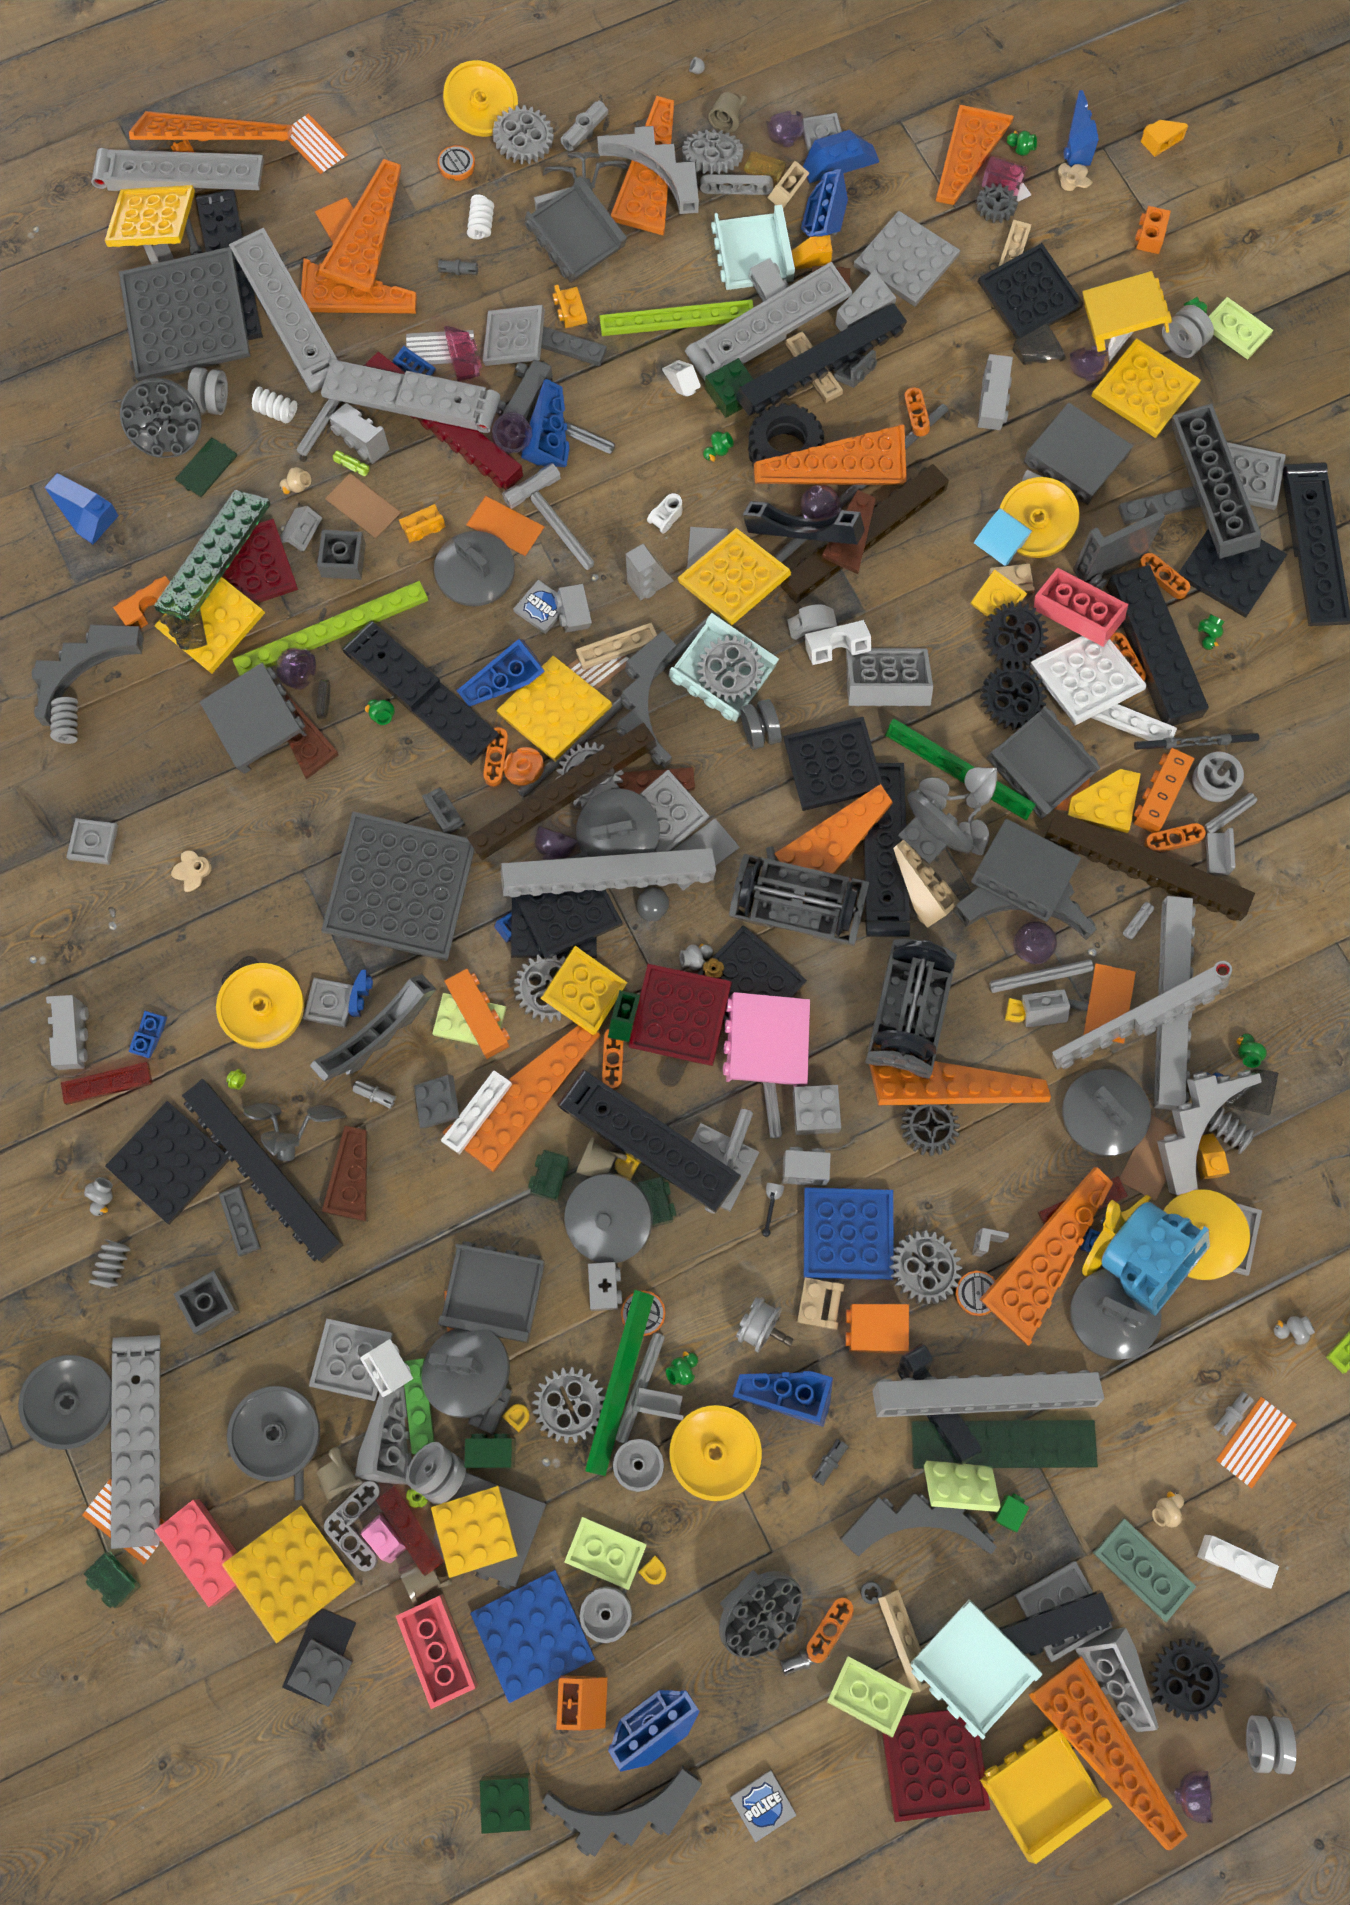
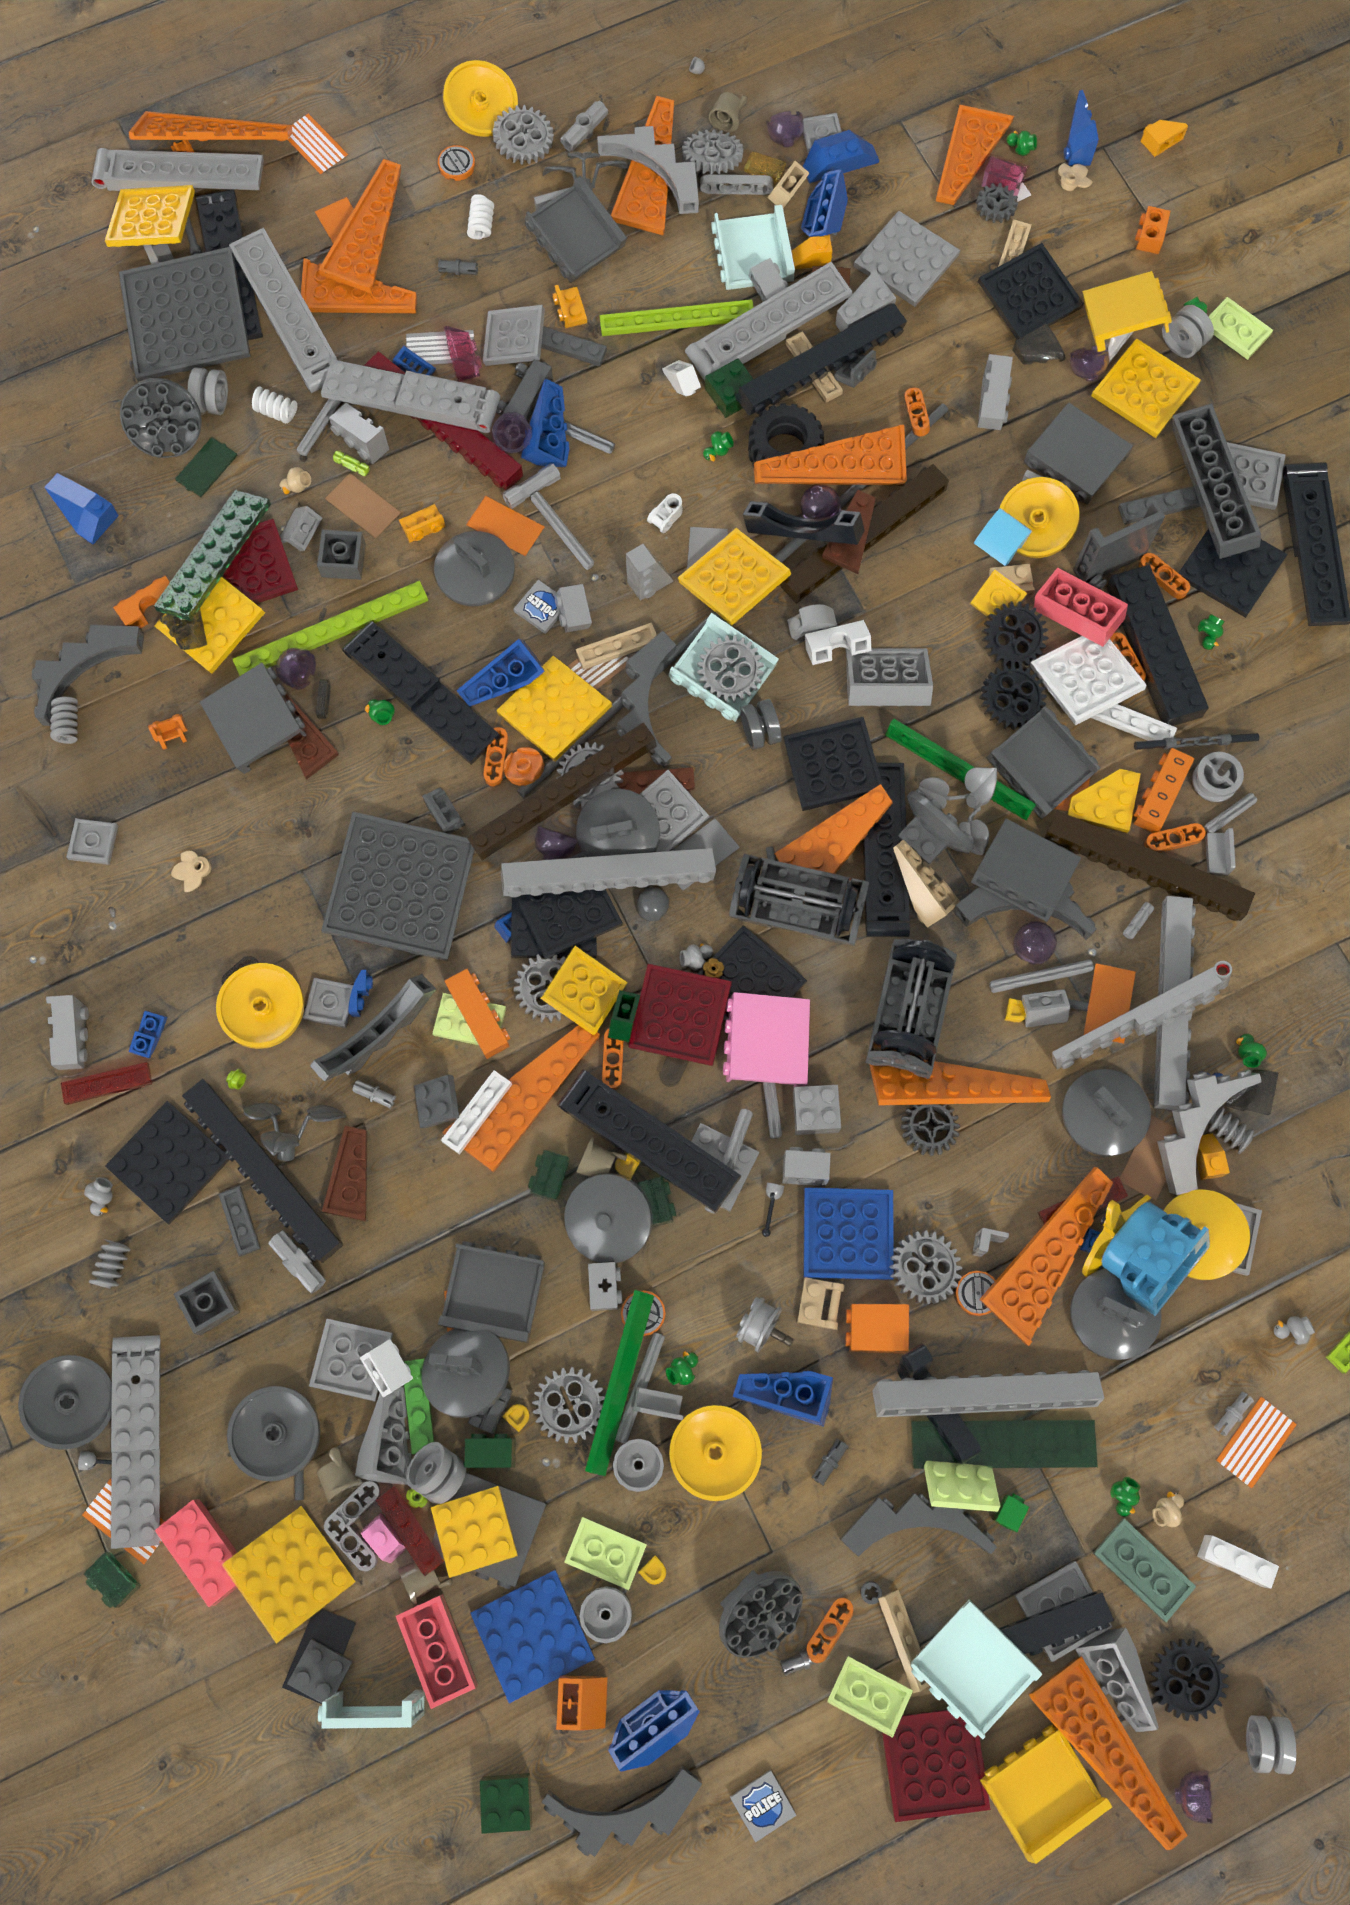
none -> light grey hinge [78,1451,112,1470]
none -> orange piece [148,714,188,750]
none -> light grey piece [268,1230,326,1294]
none -> light aqua panel [318,1690,425,1728]
none -> green animal [1110,1477,1141,1517]

